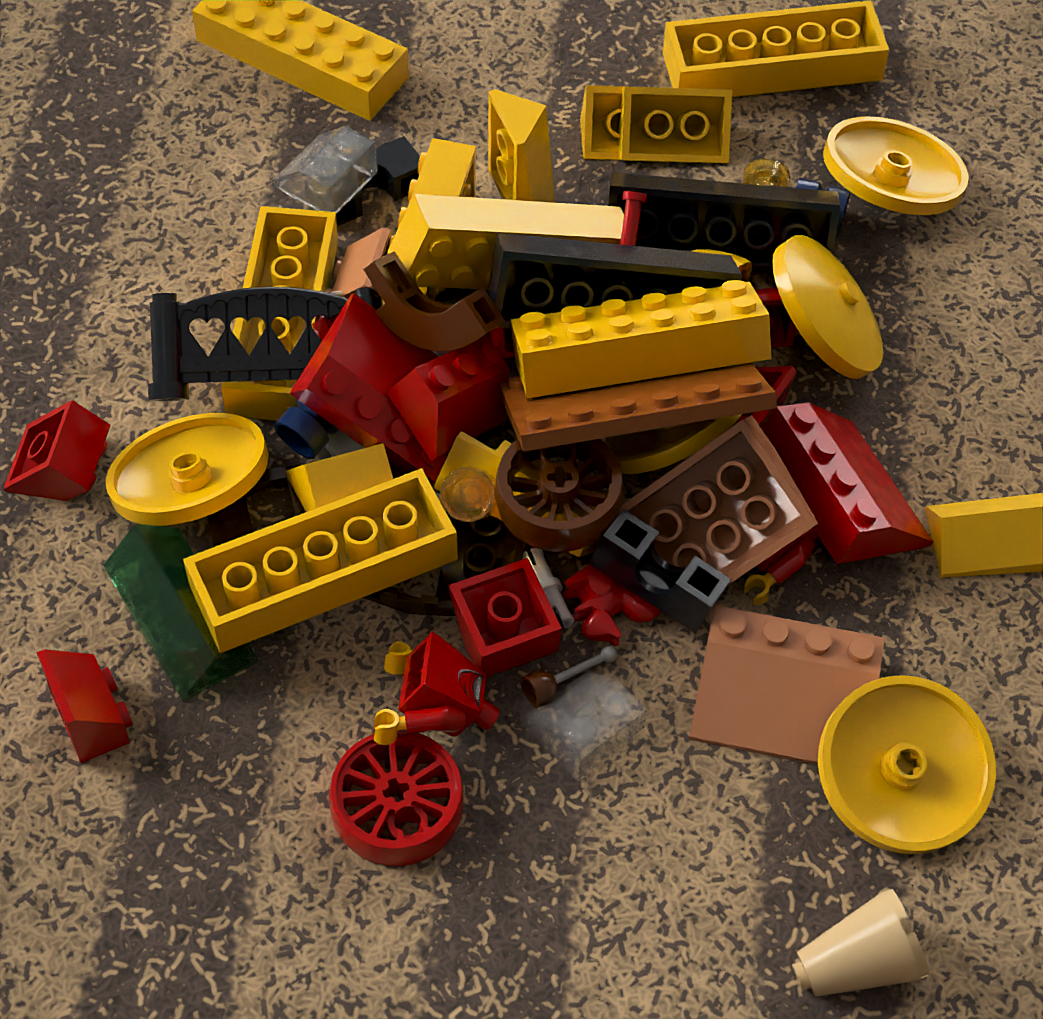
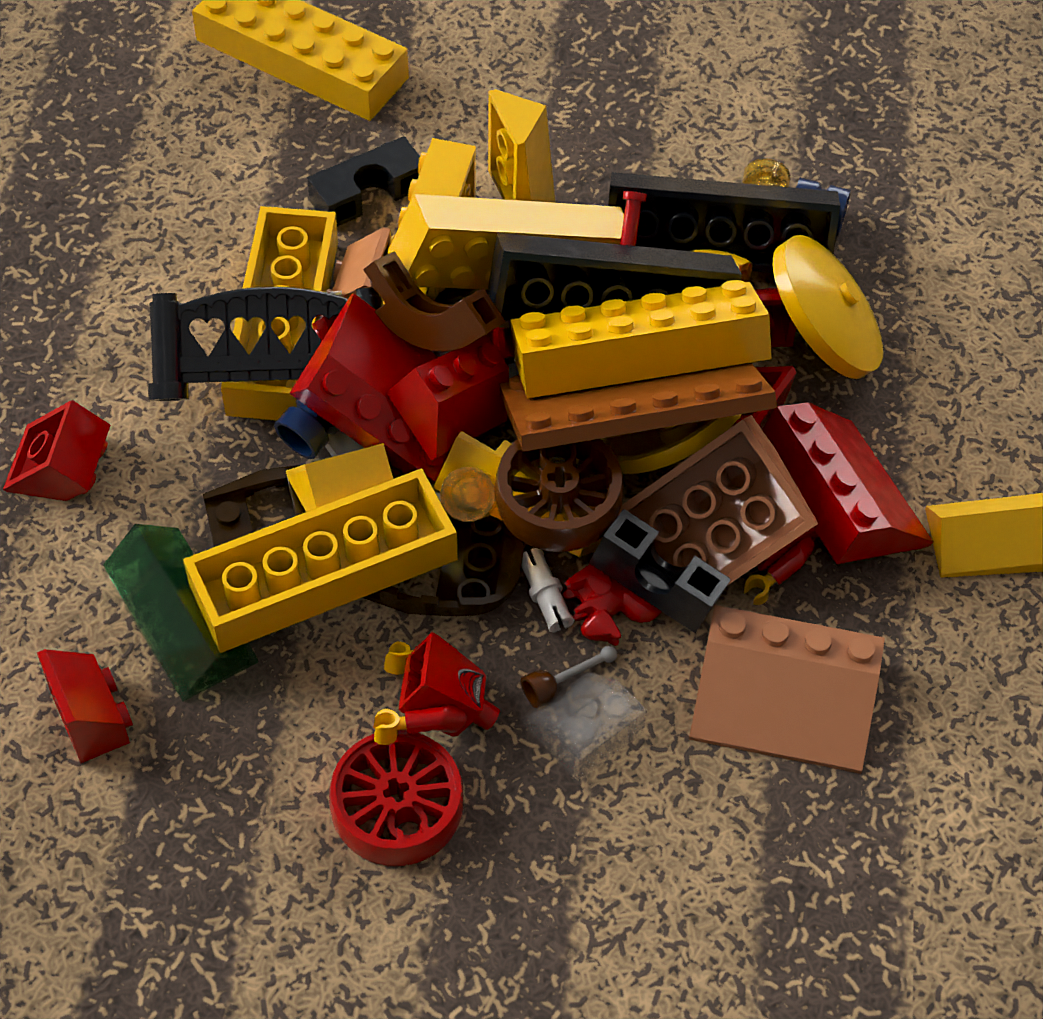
yellow dish [106,413,269,526] -> none
clear slope [272,126,377,214] -> none
red slope [449,558,562,677] -> none
yellow slope [580,85,733,163] -> none
yellow brick [663,0,889,97] -> none
tan cone [792,889,929,997] -> none
yellow dish [818,675,996,854] -> none
yellow dish [823,117,969,215] -> none

